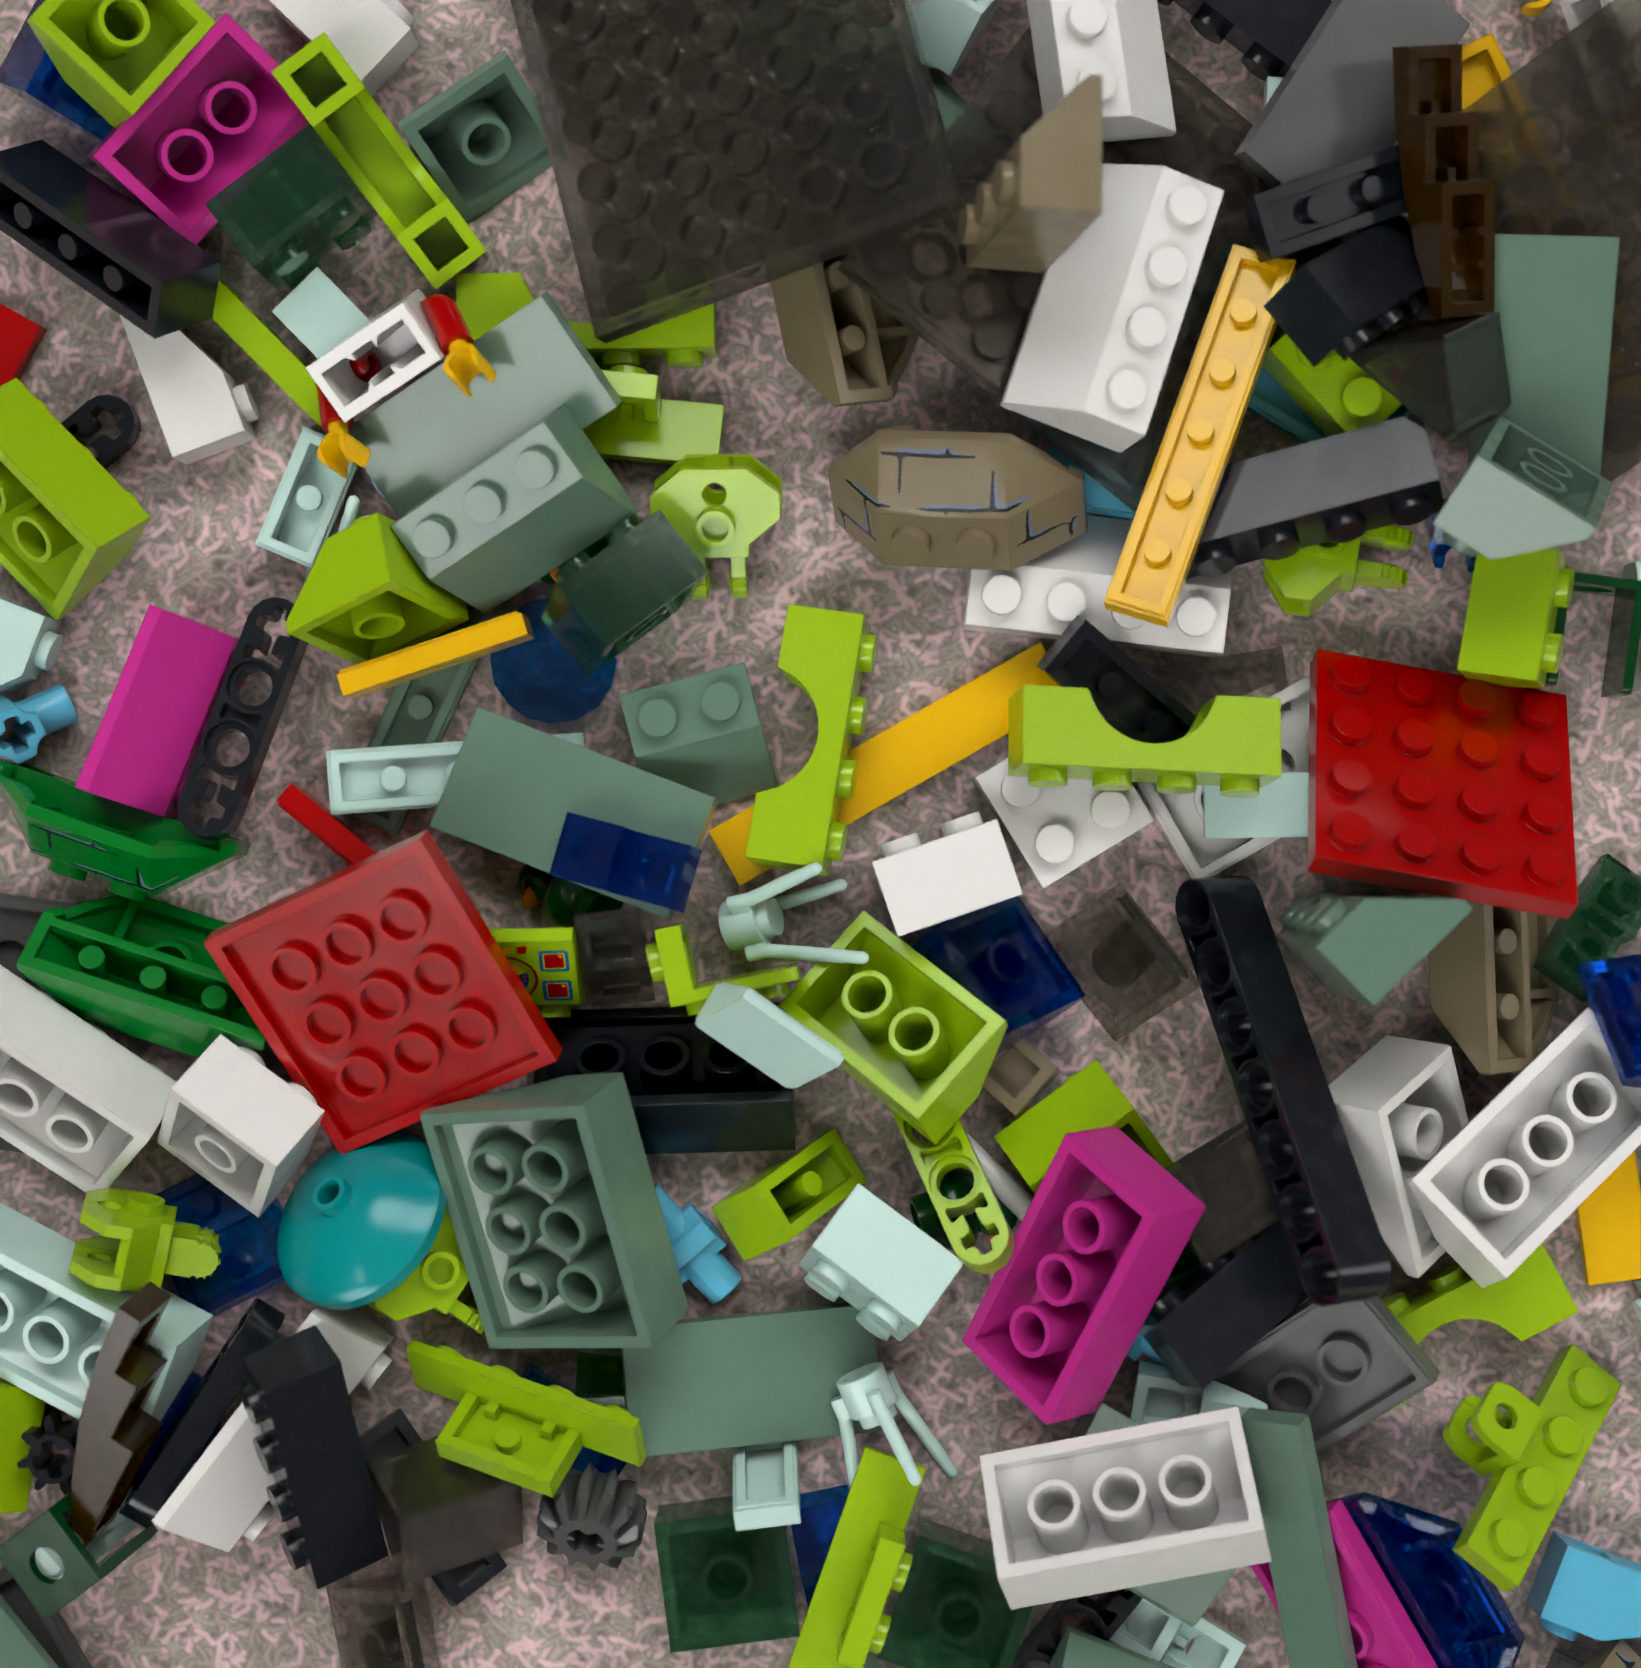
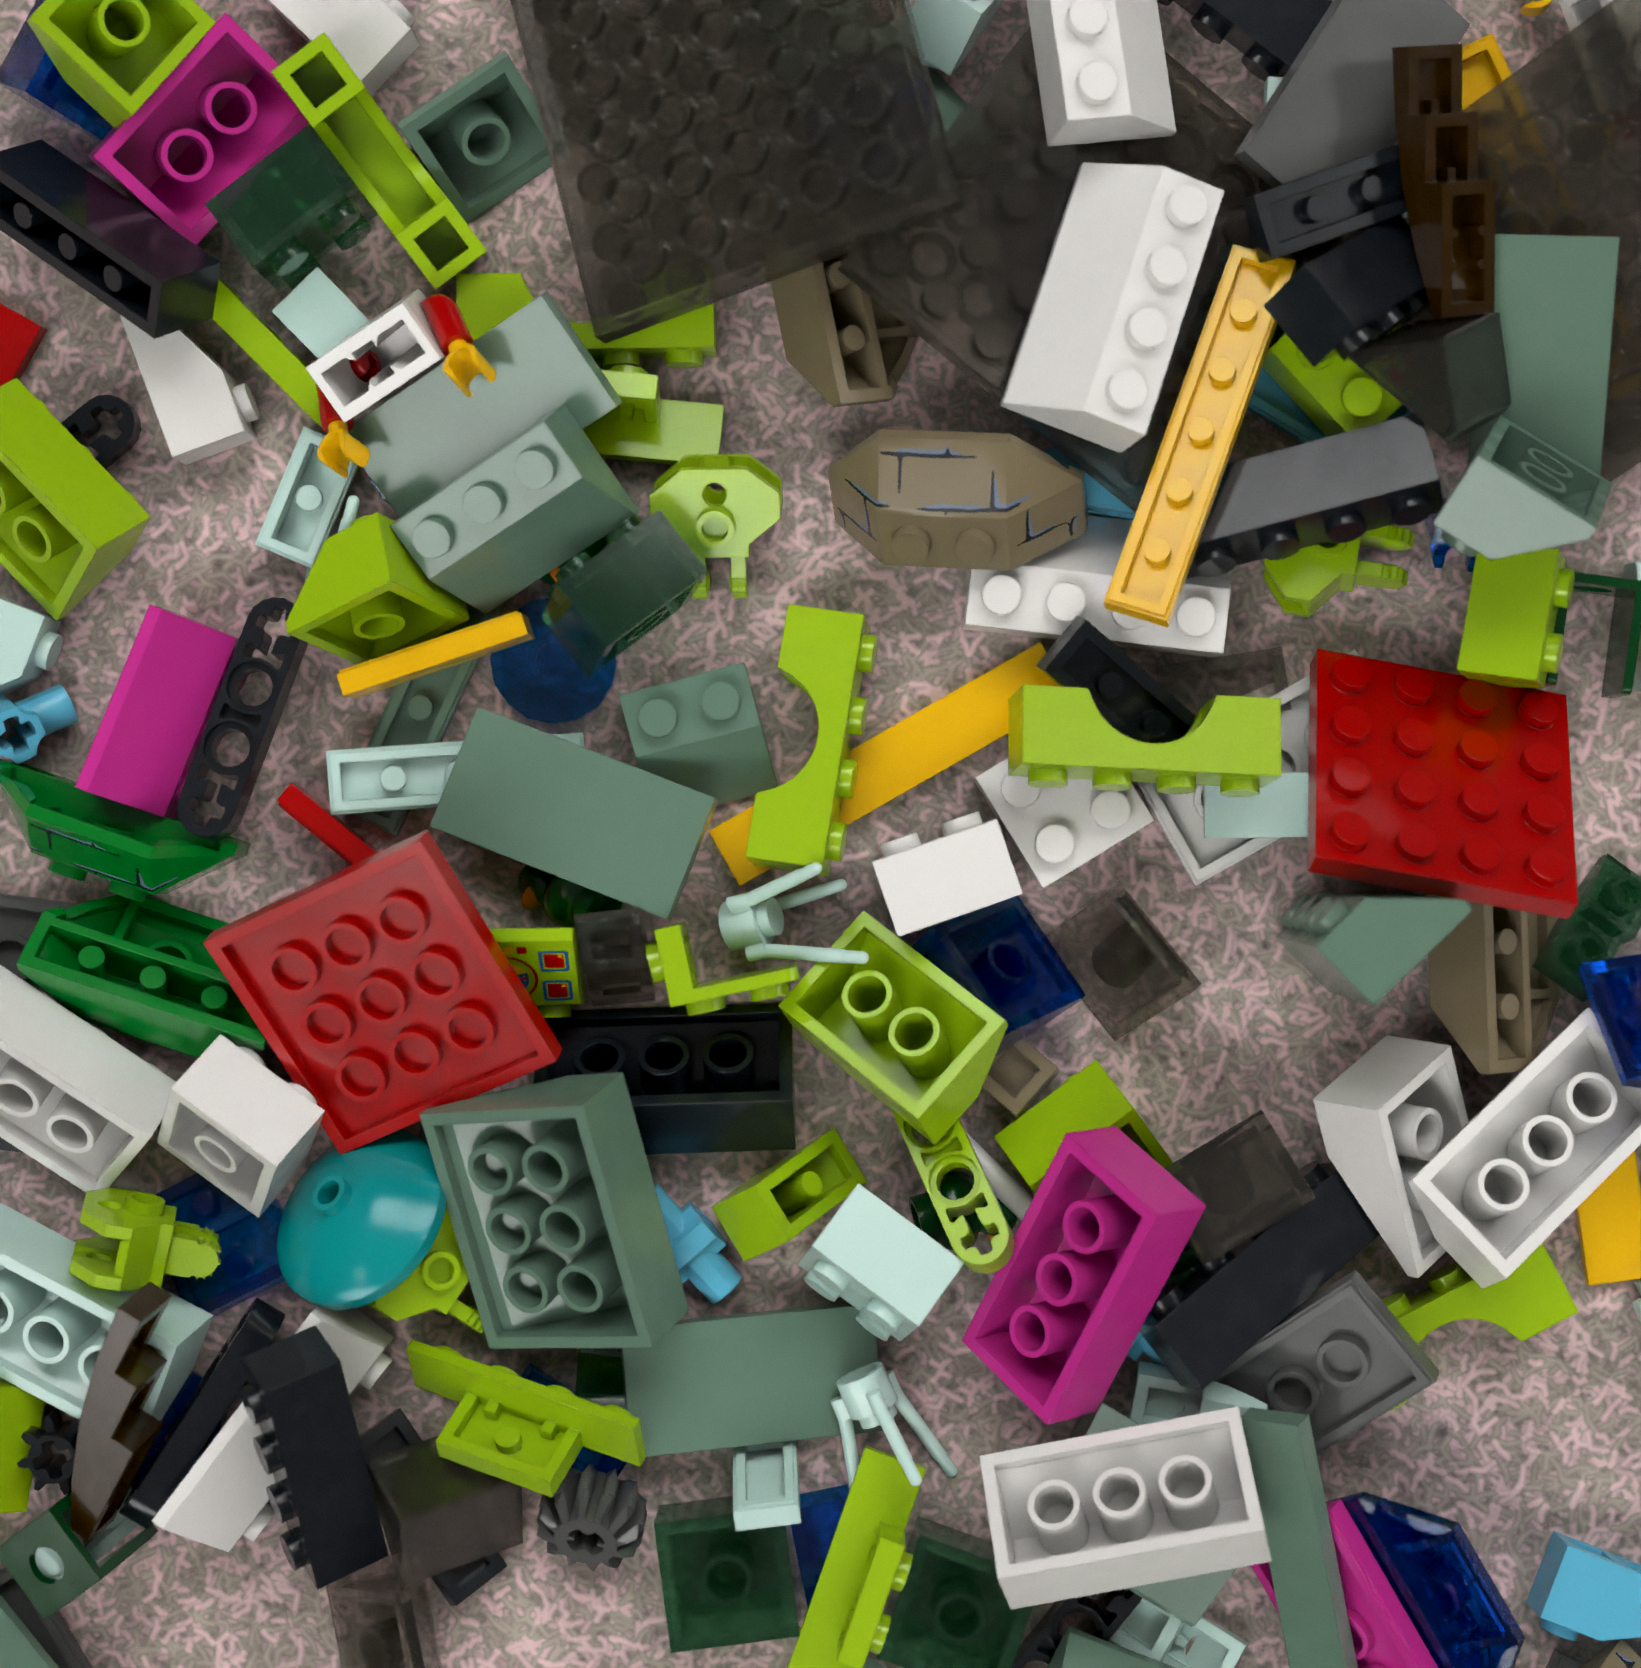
clear blue slope [549,812,702,913] -> none
light aqua slope [695,982,845,1089] -> none
dark tan slope [957,75,1103,273] -> none
black beam [1175,875,1392,1307] -> none
lime plate [1443,1344,1622,1592] -> none

